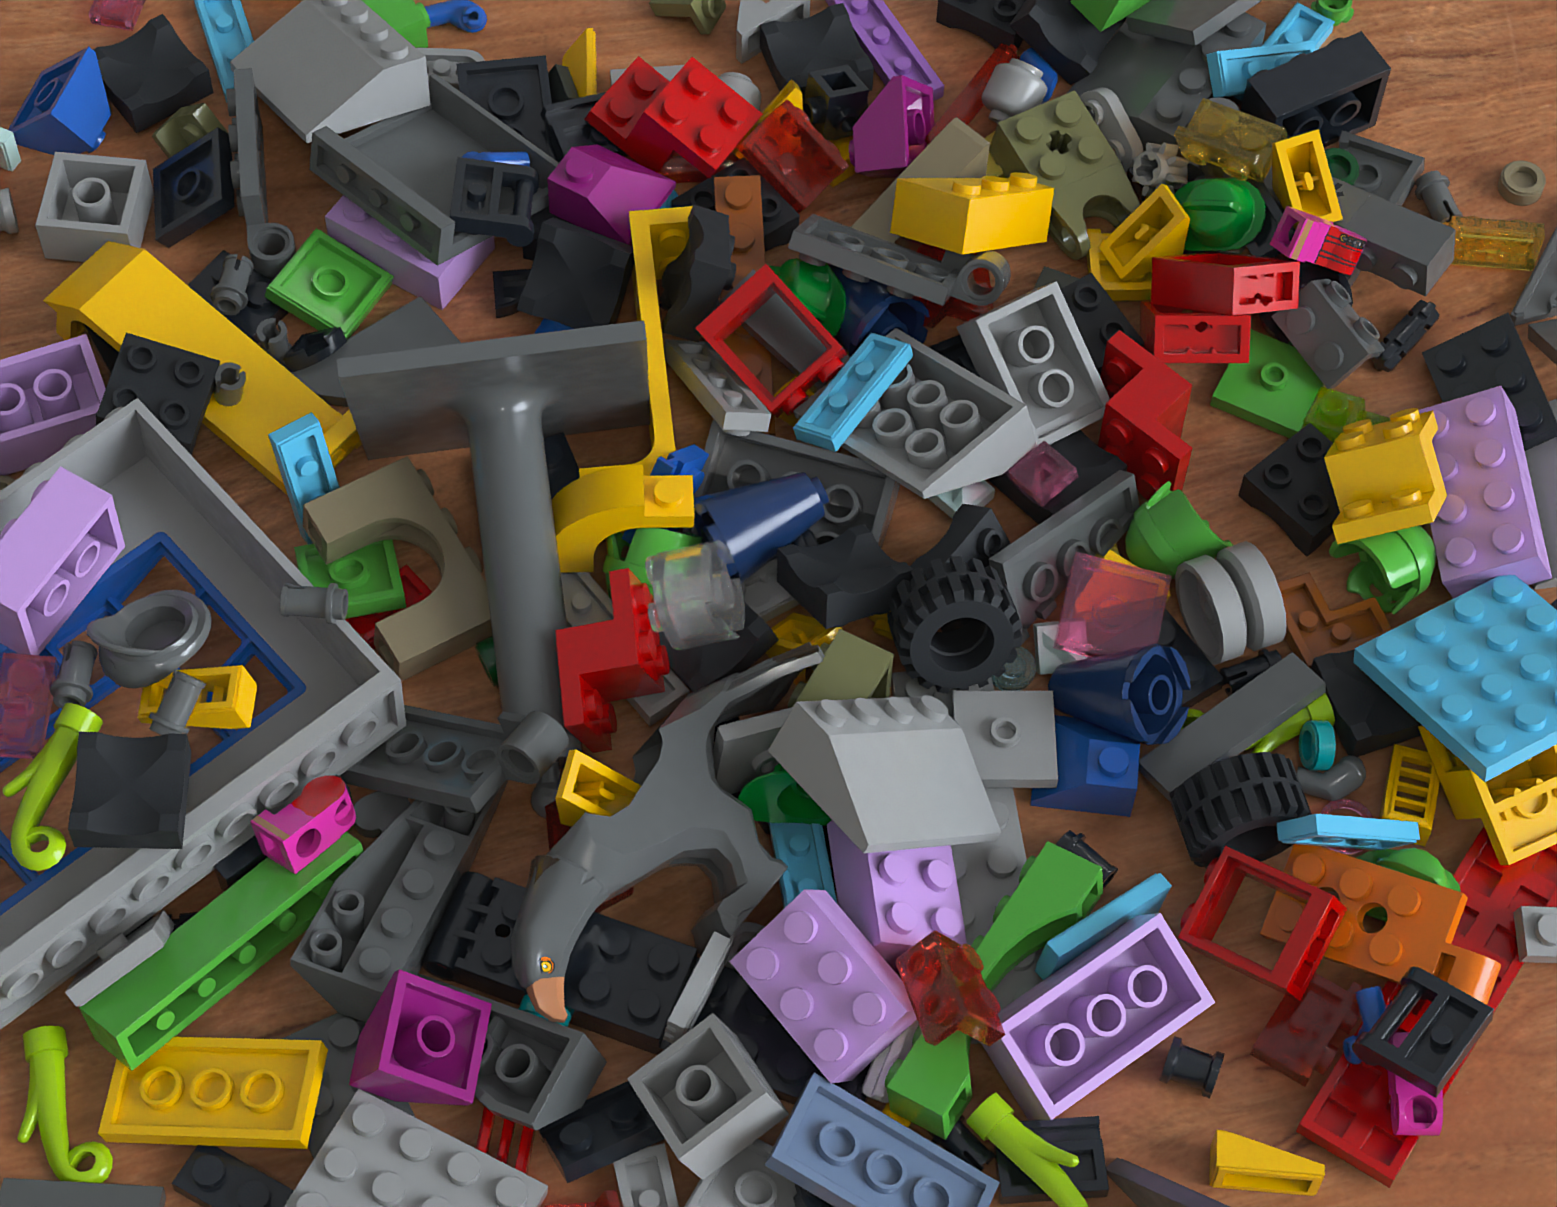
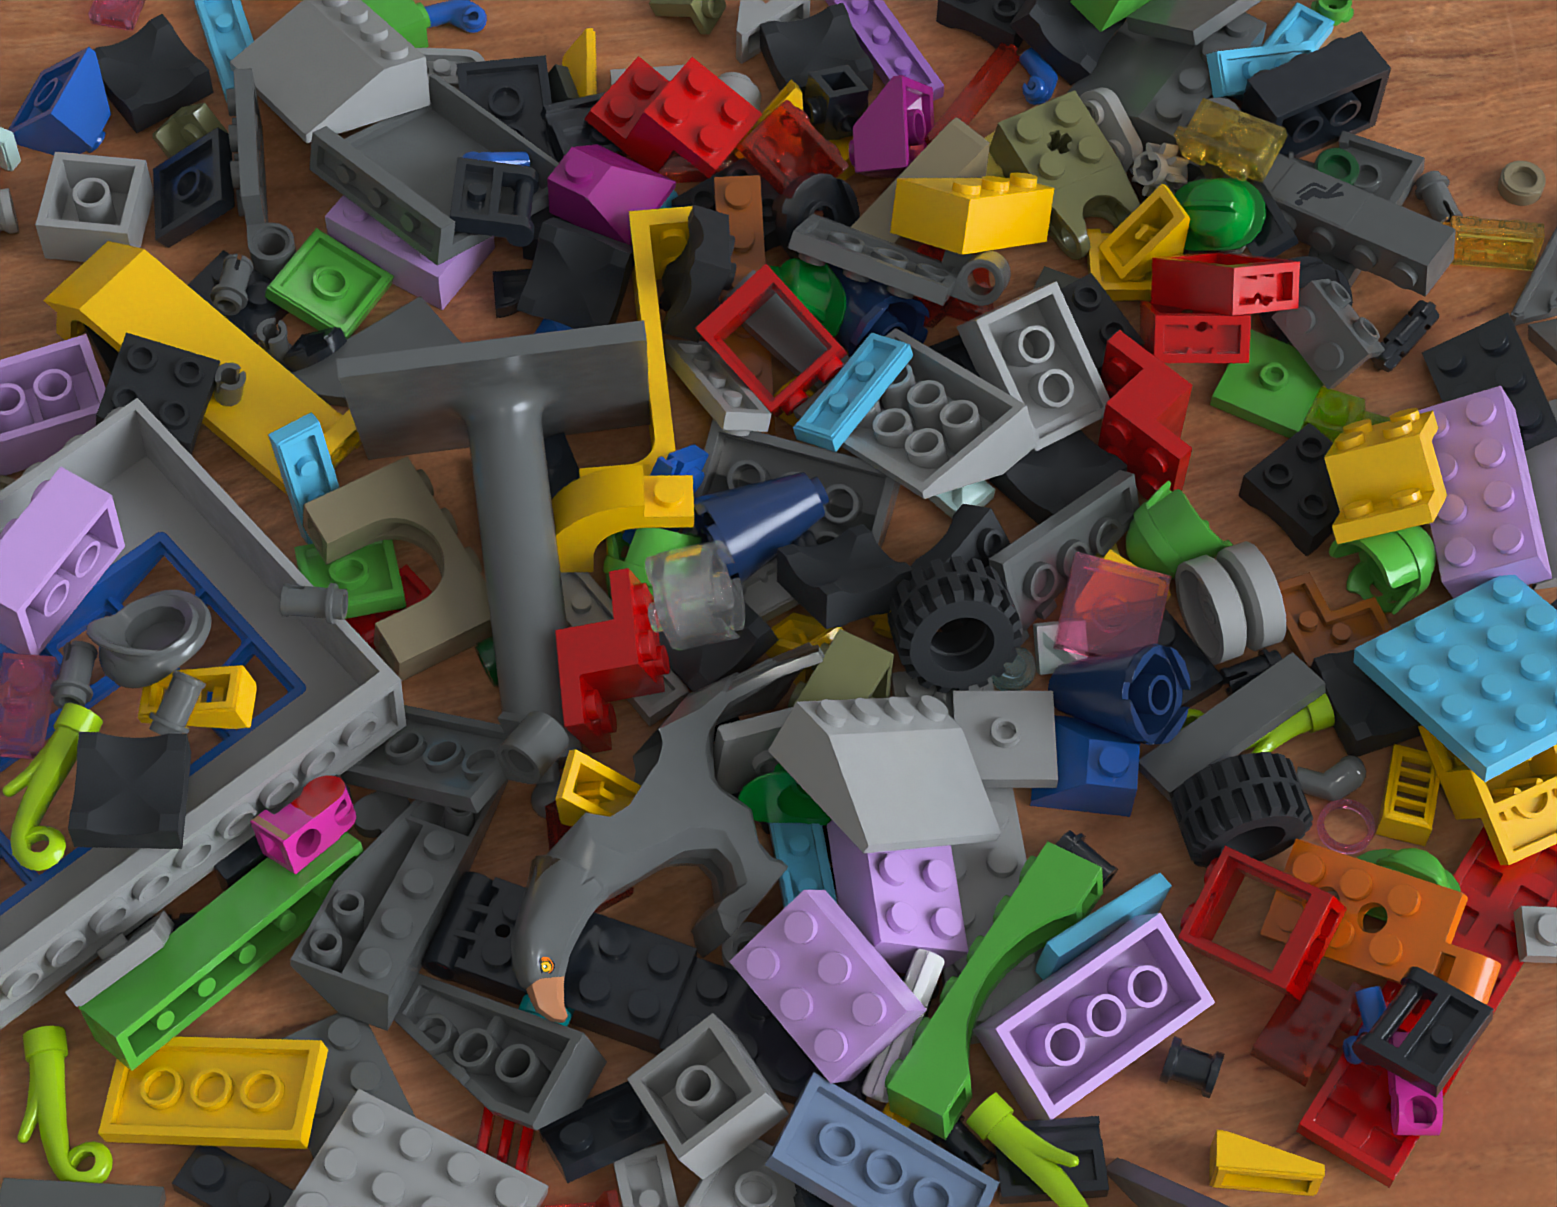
magenta slope [349,969,492,1106] -> none
light grey tile [663,931,732,1044] -> none
clear red bracket [896,930,1006,1047] -> none
light grey head [981,58,1047,124] -> none
clear pink tile [1008,440,1079,507] -> none
leg [1270,206,1367,275] -> none
yellow slope [1272,129,1343,230] -> none
medium azure tile [1276,814,1420,850] -> none
teal tile [1299,720,1336,771] -> none
none -> black plate [772,172,860,259]

